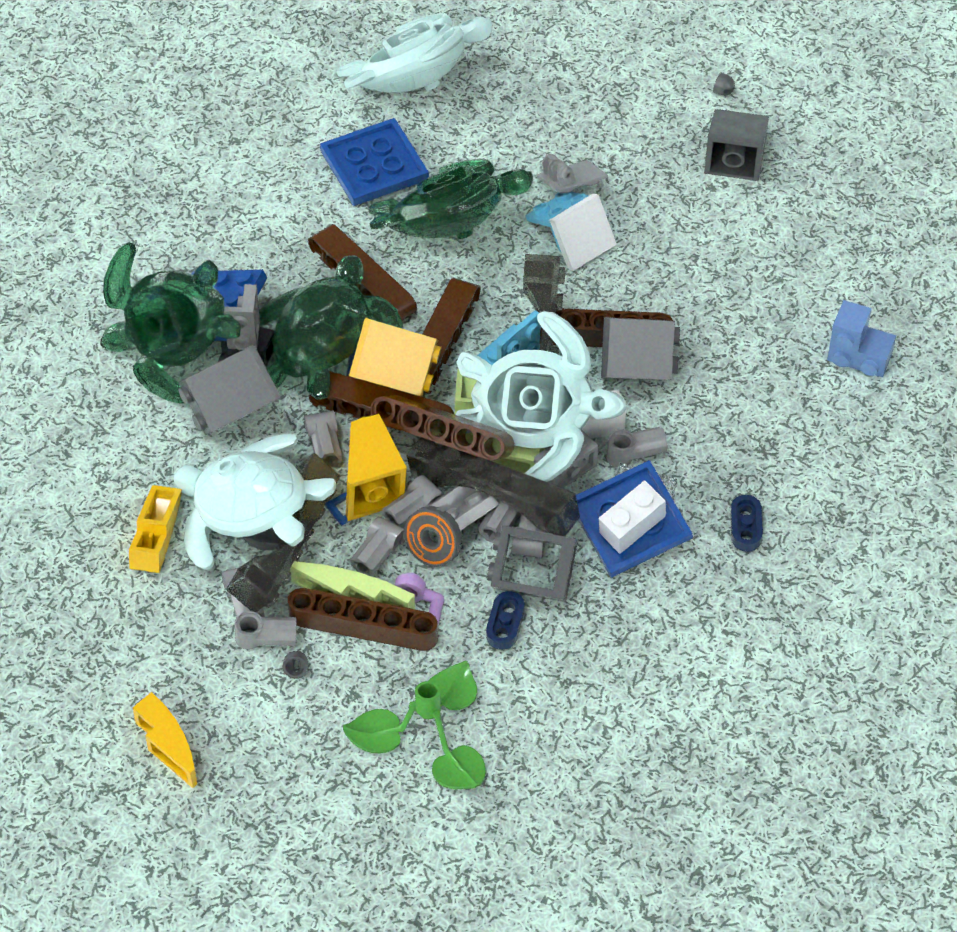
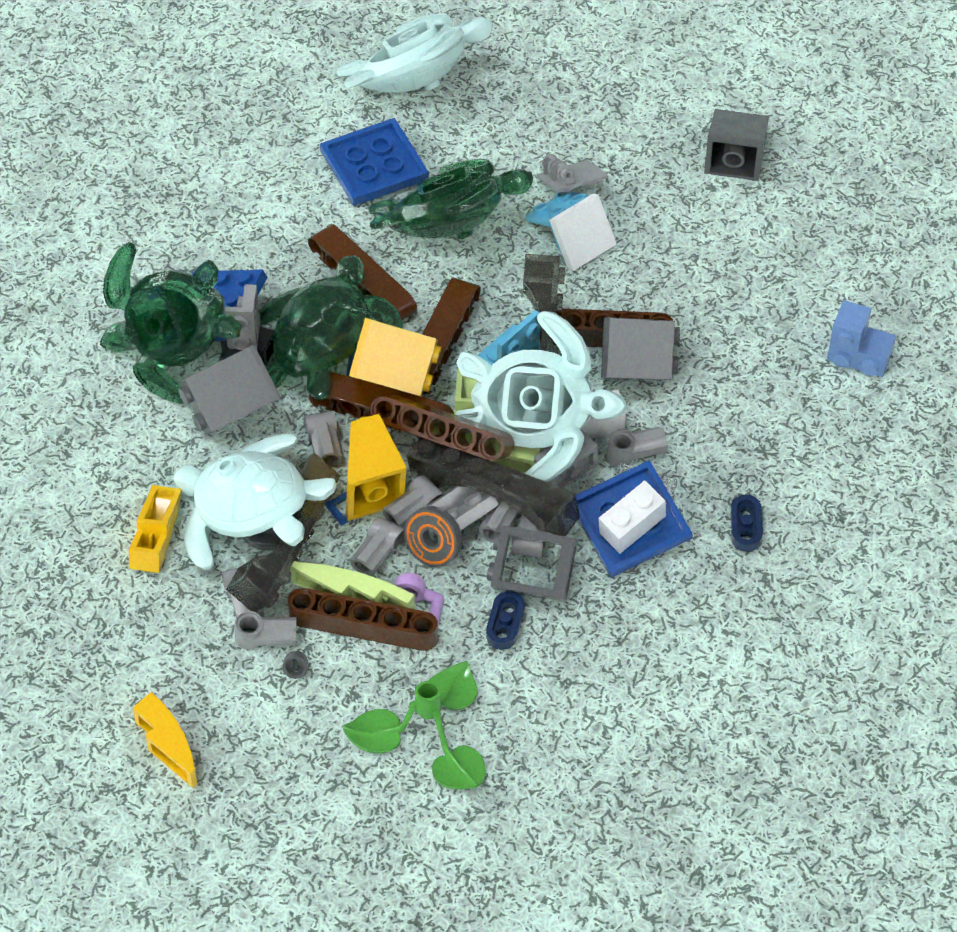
dark grey hinge [713,72,735,96] -> none

